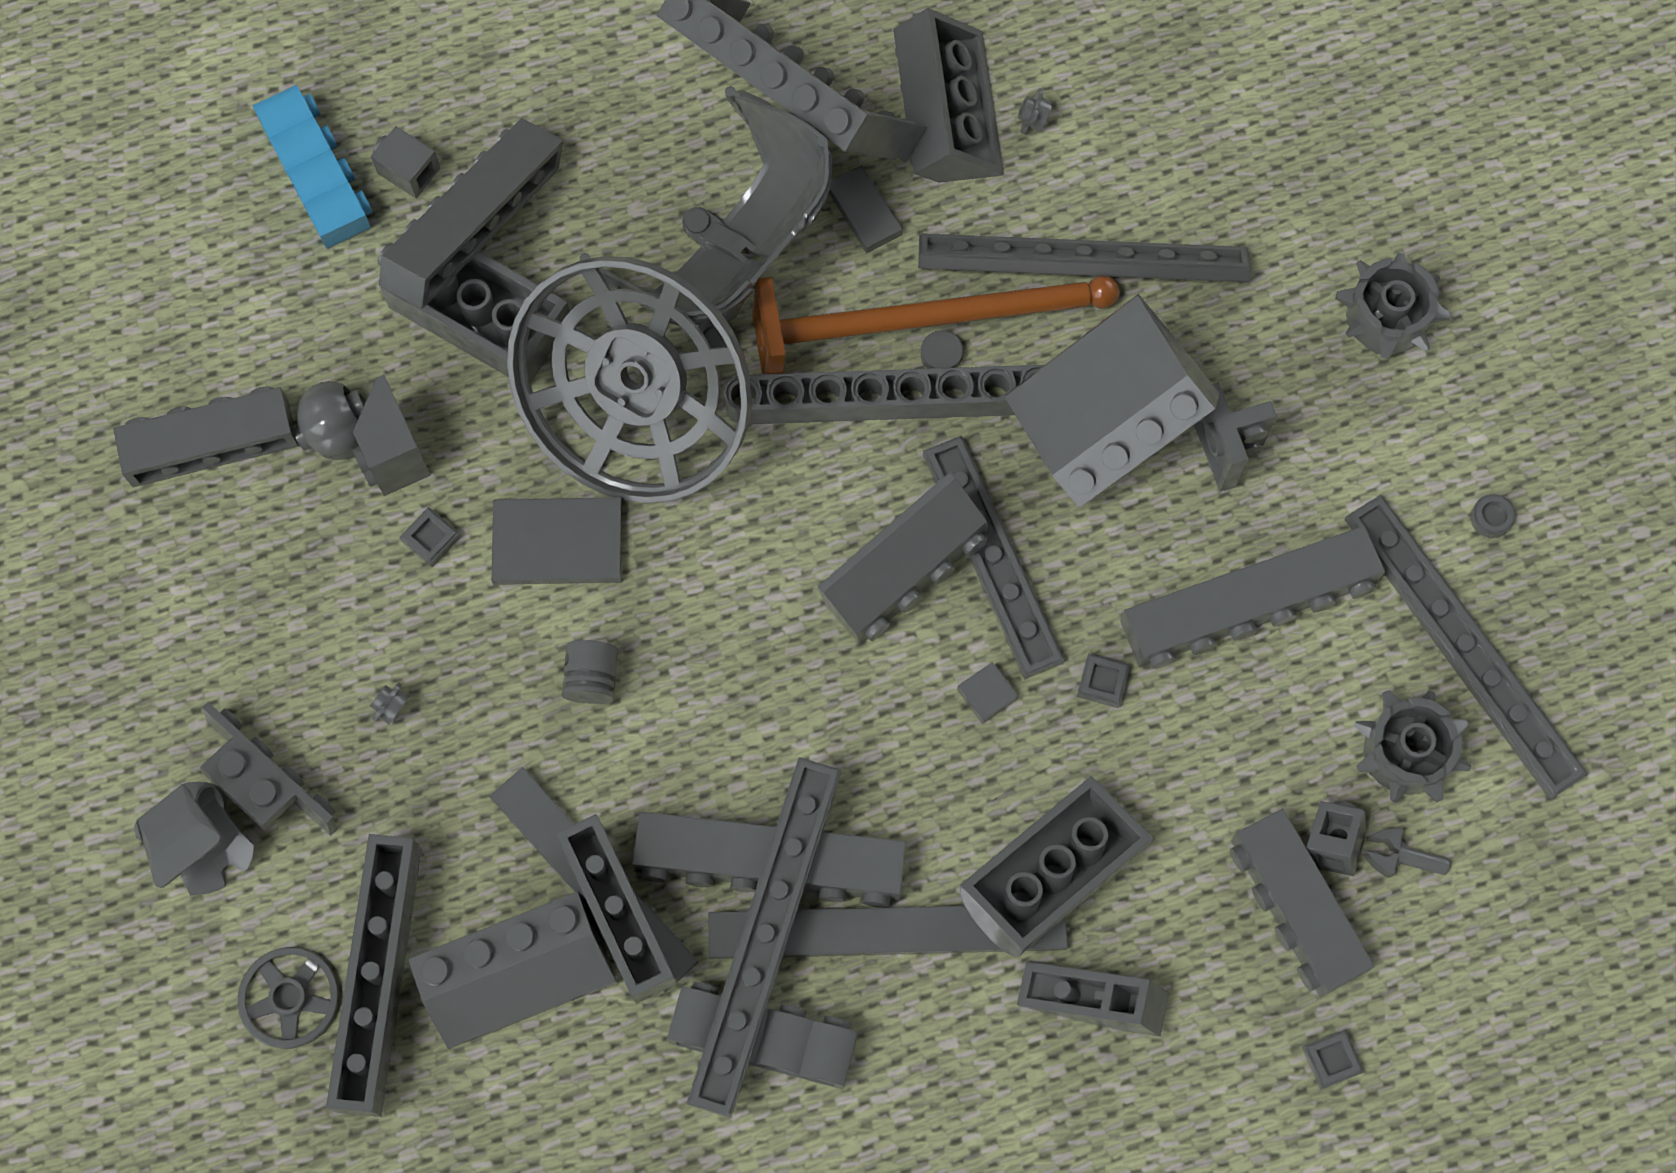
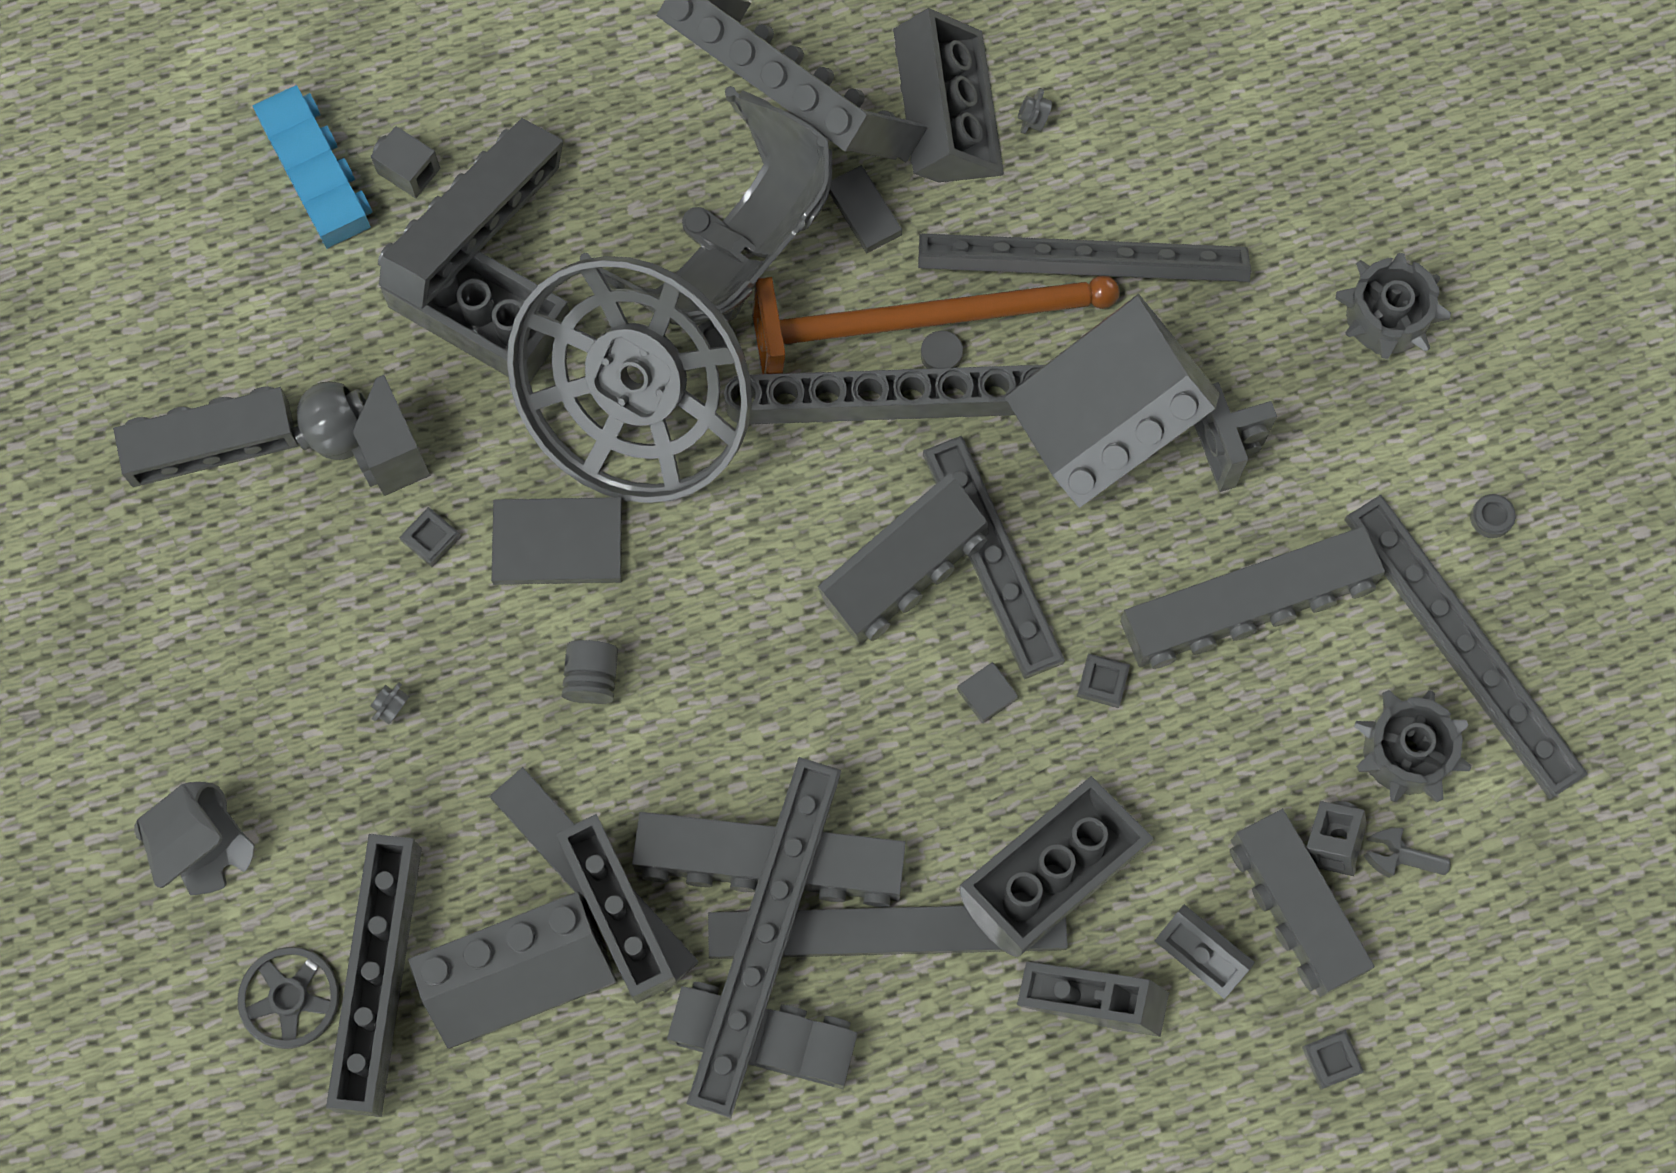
dark grey bracket [200,702,337,836] -> none
none -> dark grey plate [1154,904,1255,999]

